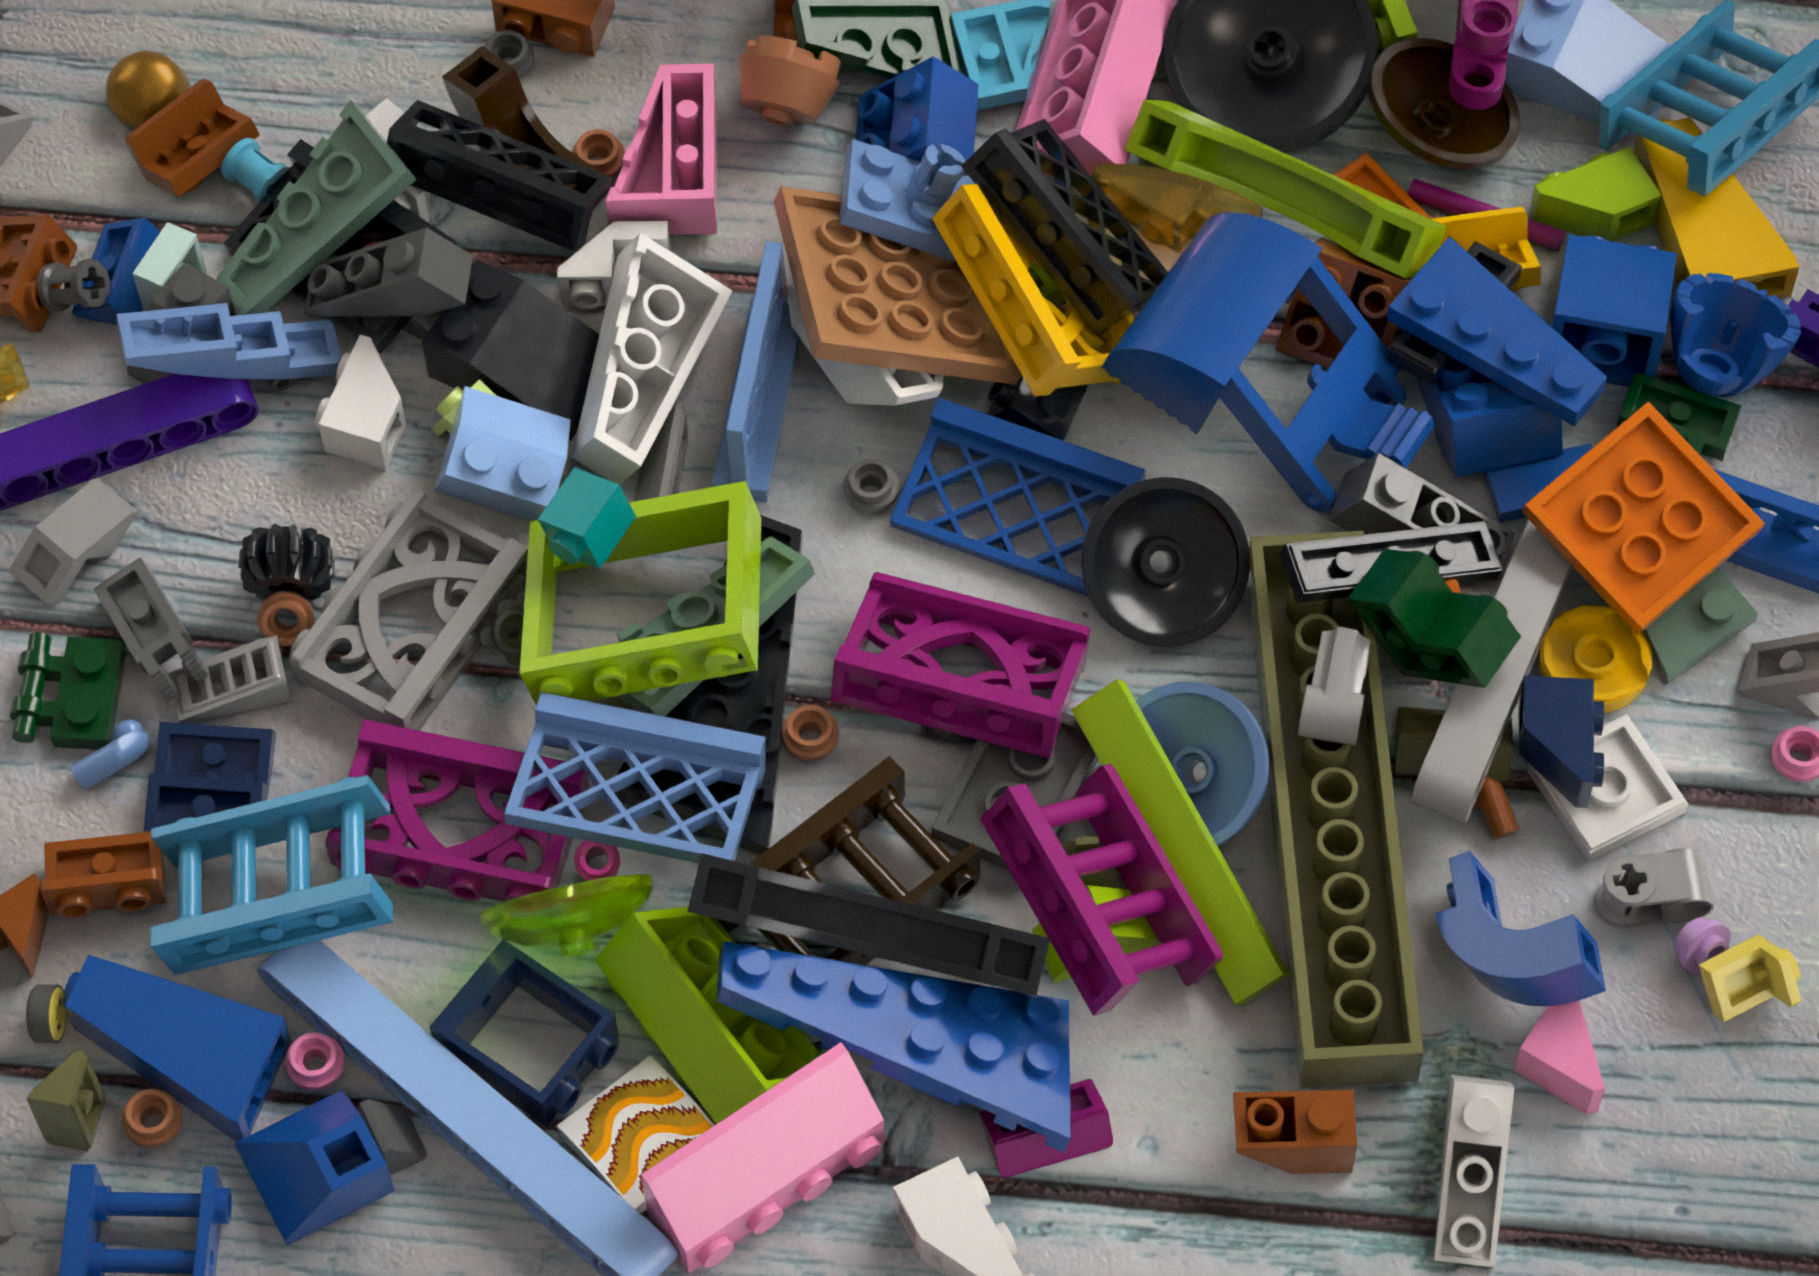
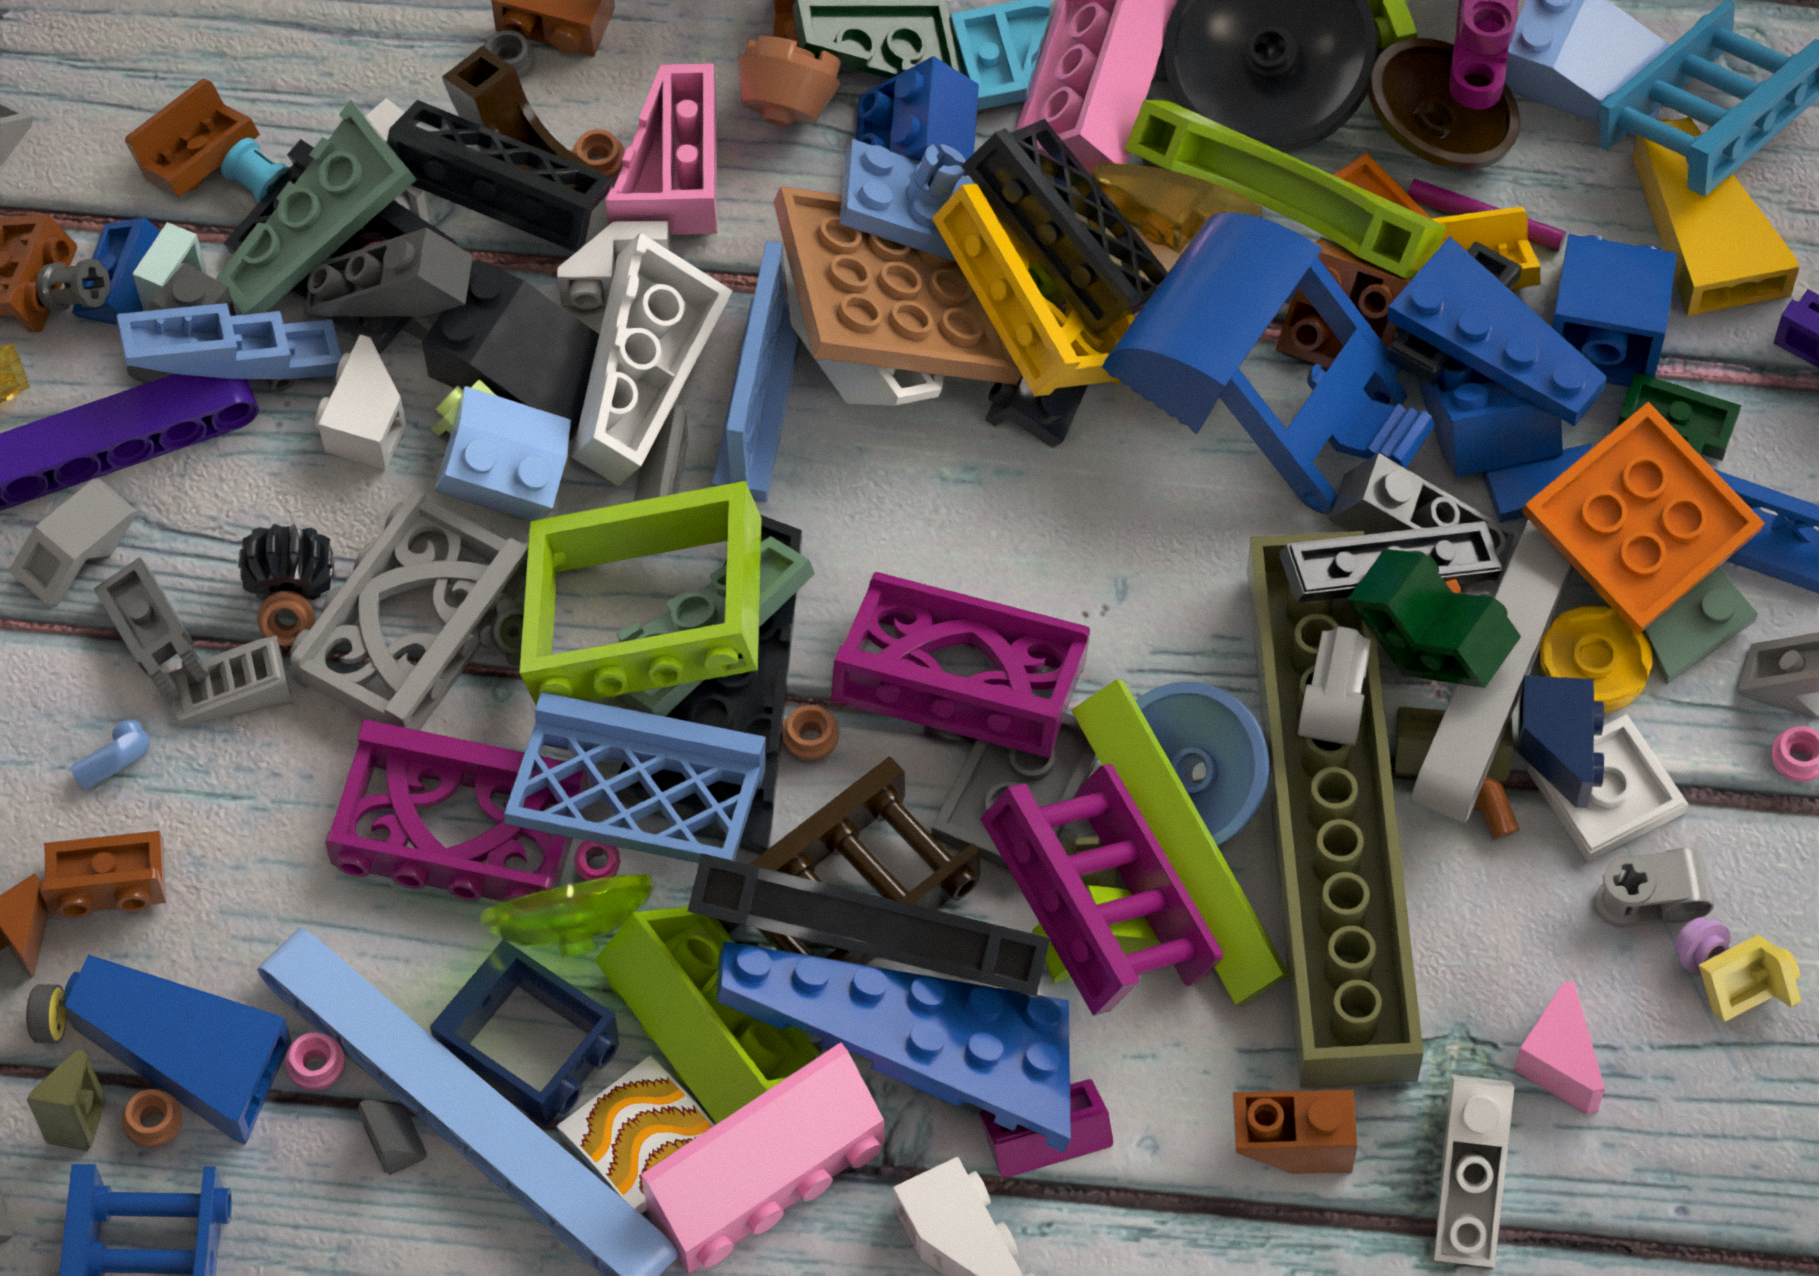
dark green plate [10,632,127,750] -> none
pearl gold hair [106,50,190,128] -> none
dark blue slope [143,722,276,832] -> none
dark azure fence [150,775,393,975] -> none
blue slope [234,1090,395,1246] -> none
teal brick [538,467,636,569] -> none
flat silver plate [843,459,899,513] -> none
blue fence [890,397,1146,597] -> none
black dish [1081,477,1250,647] -> none
blue arch [1435,850,1606,1006] -> none
lime slope [1529,146,1661,242] -> none
blue hair [1671,273,1801,397] -> none

